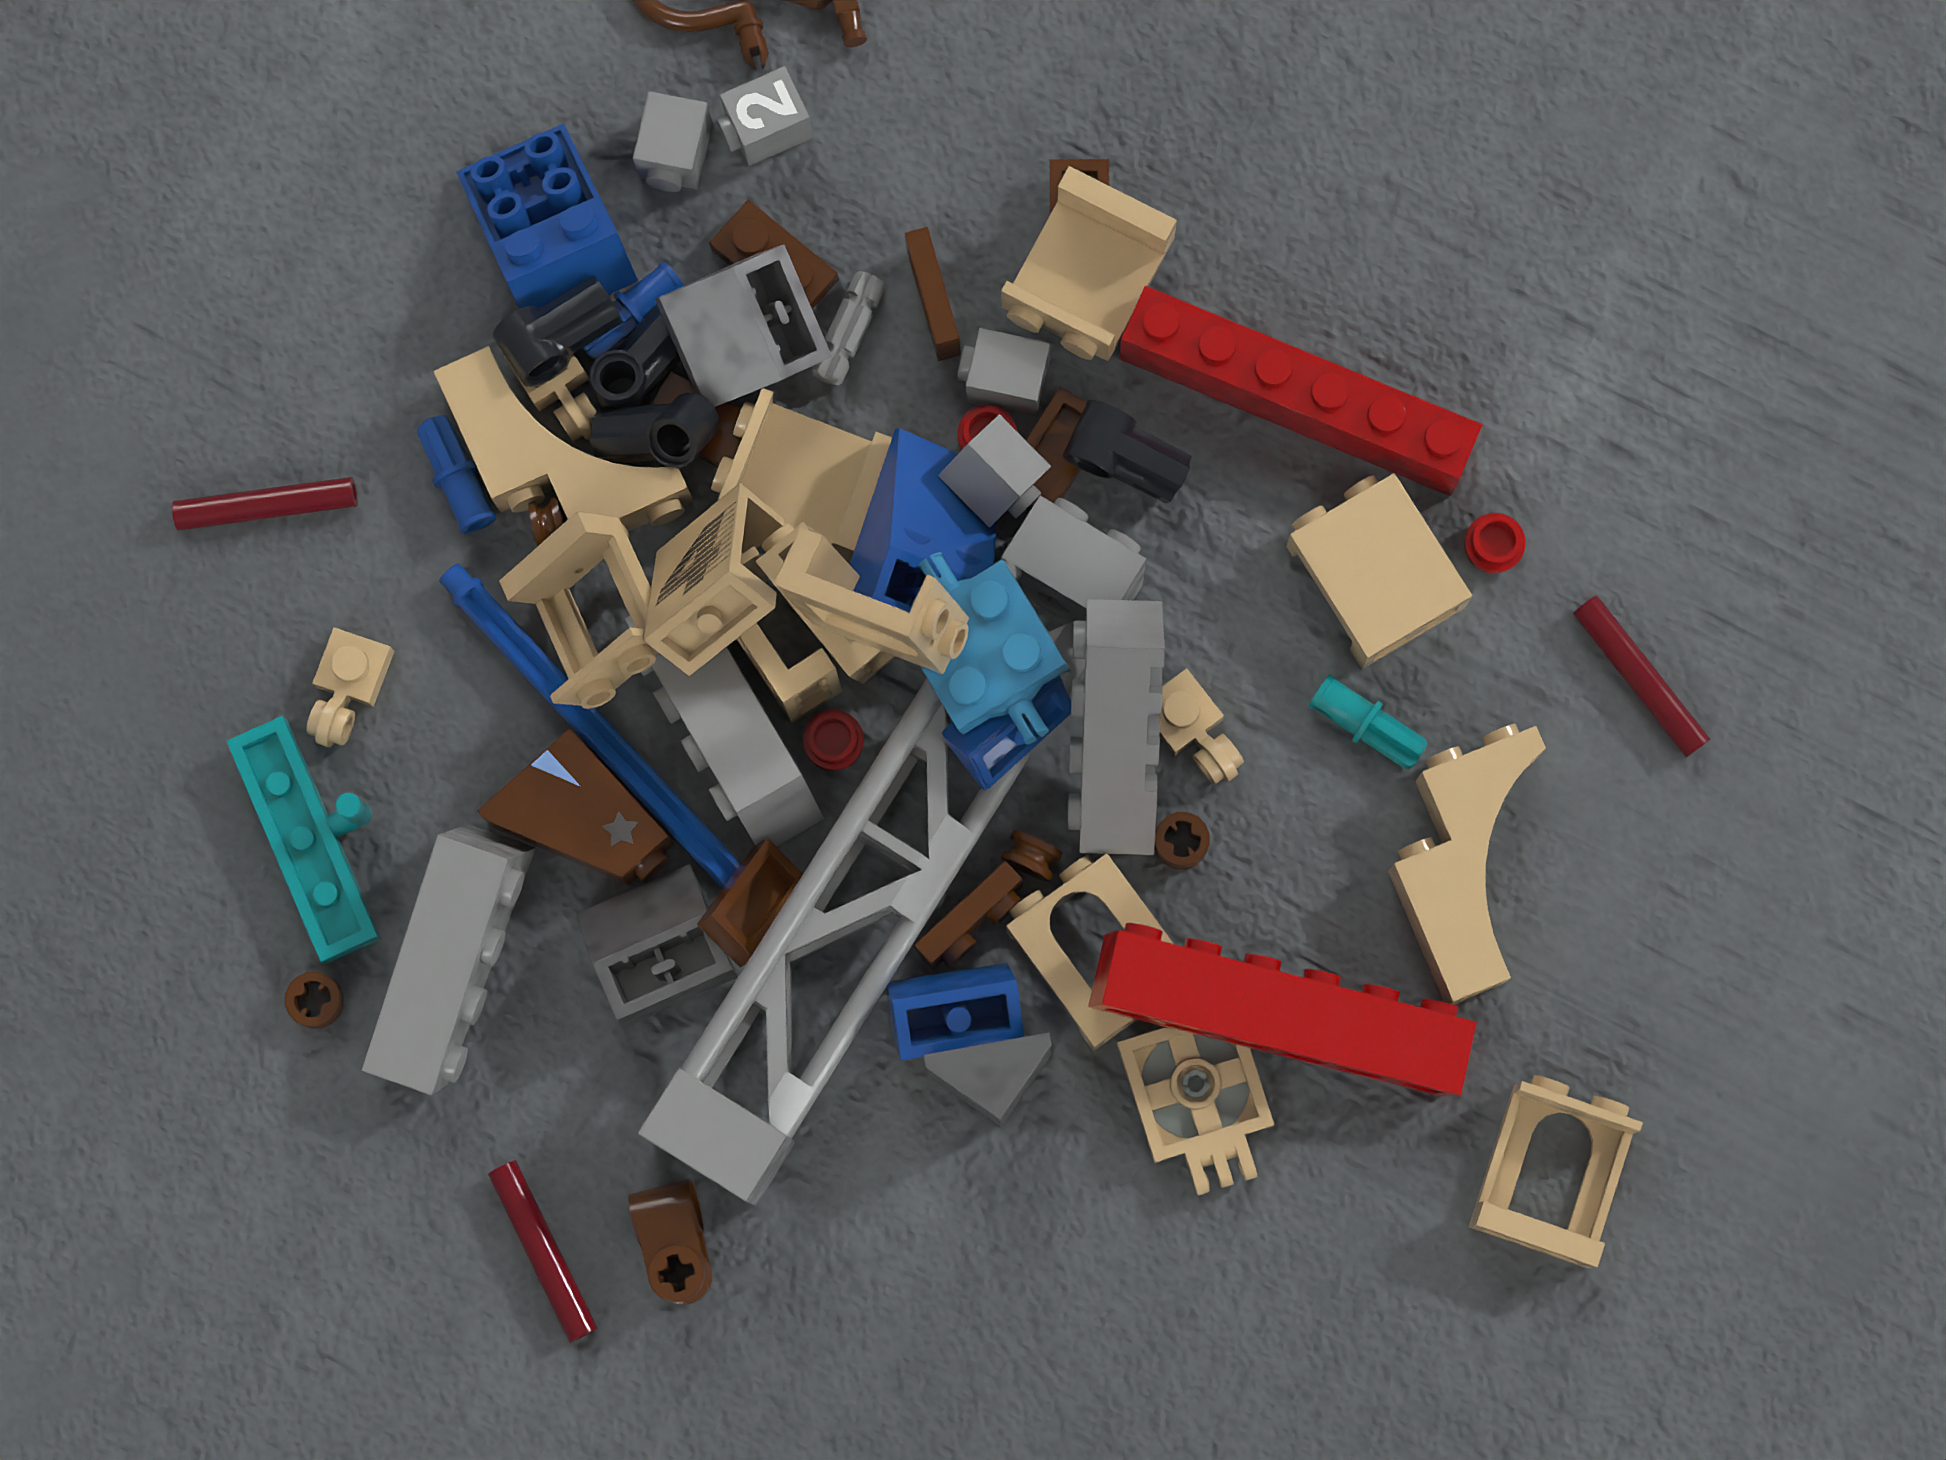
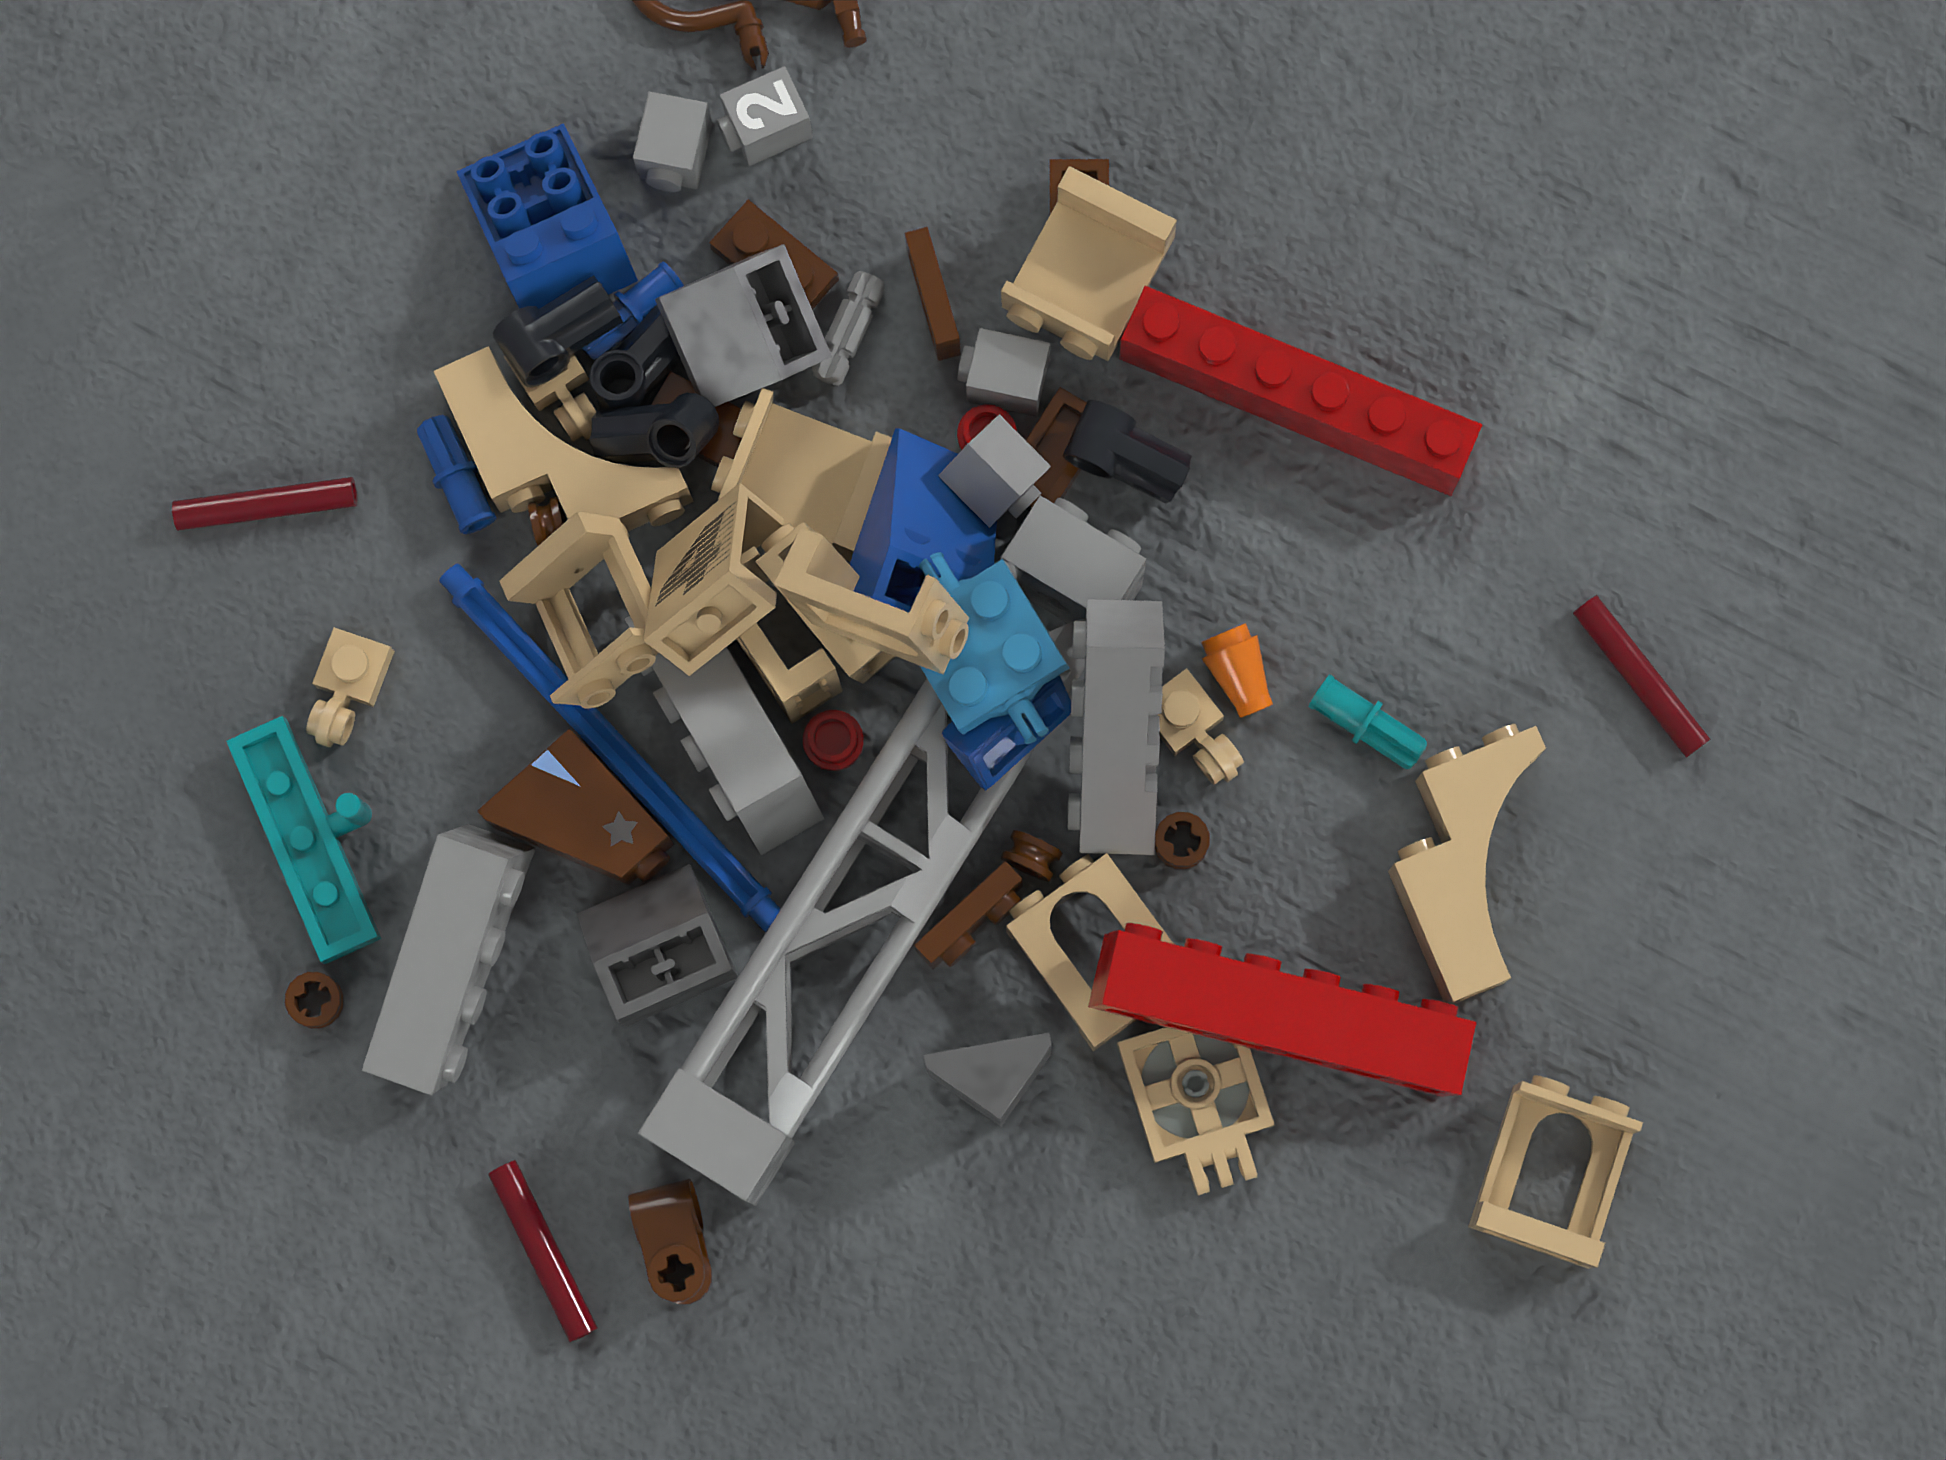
reddish brown tile [697,838,803,968] -> none
blue brick [886,963,1024,1061] -> none
tan panel [1286,473,1472,669] -> none
red plate [1464,513,1526,574] -> none
none -> orange cone [1201,623,1273,718]

